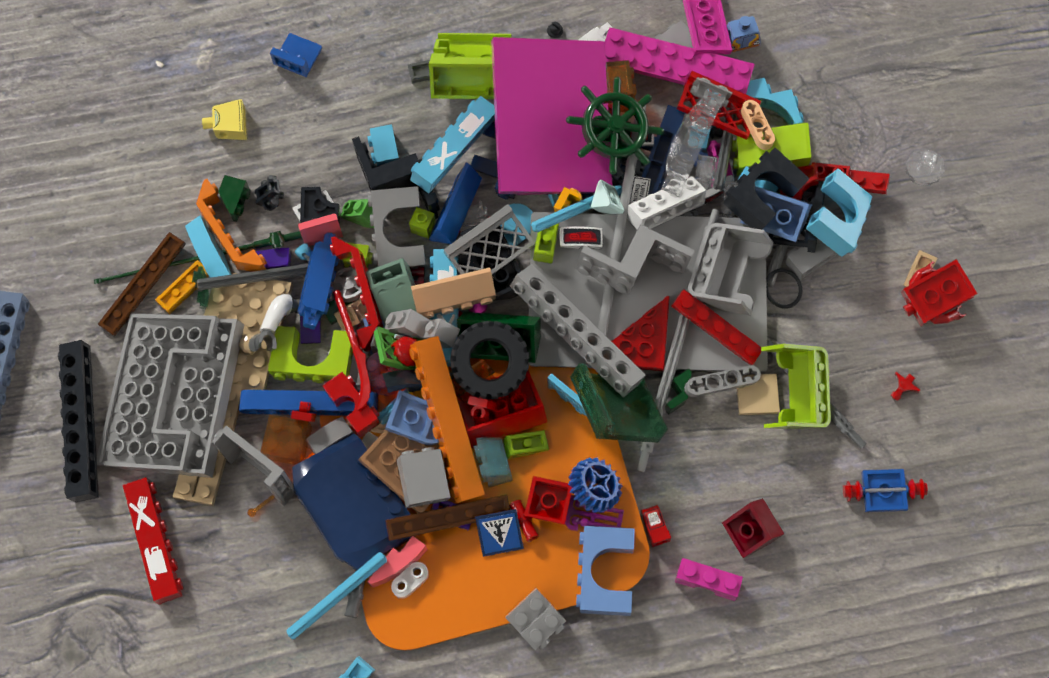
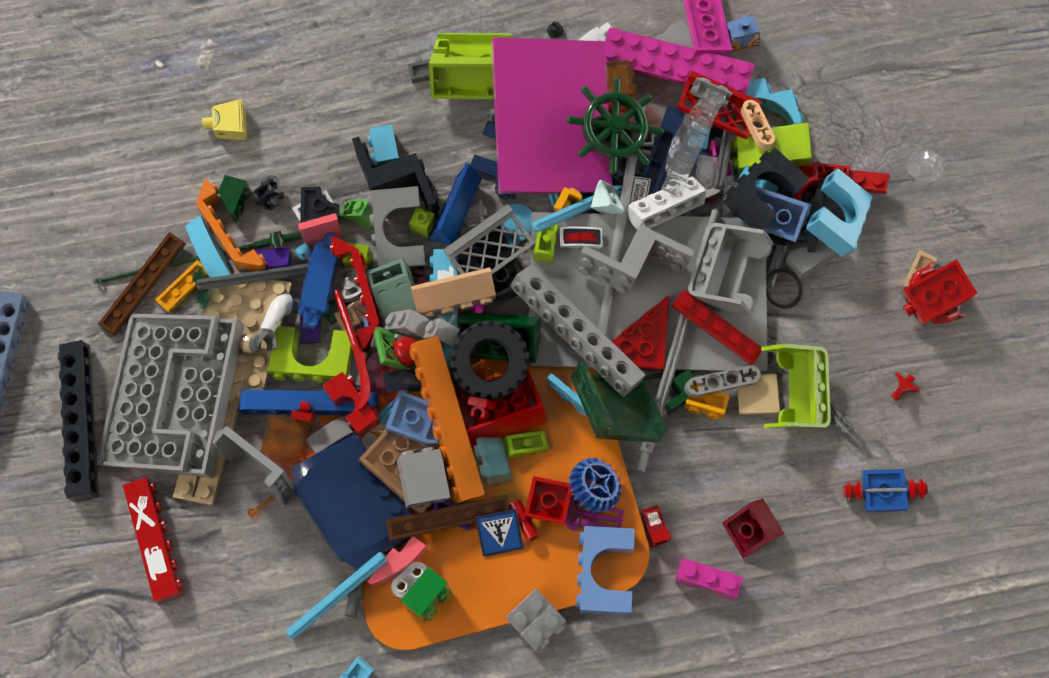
blue bracket [270,33,322,77] -> none
medium azure brick [410,96,495,194] -> none
none -> green brick [401,567,451,622]
none -> light orange bracket [684,385,730,420]

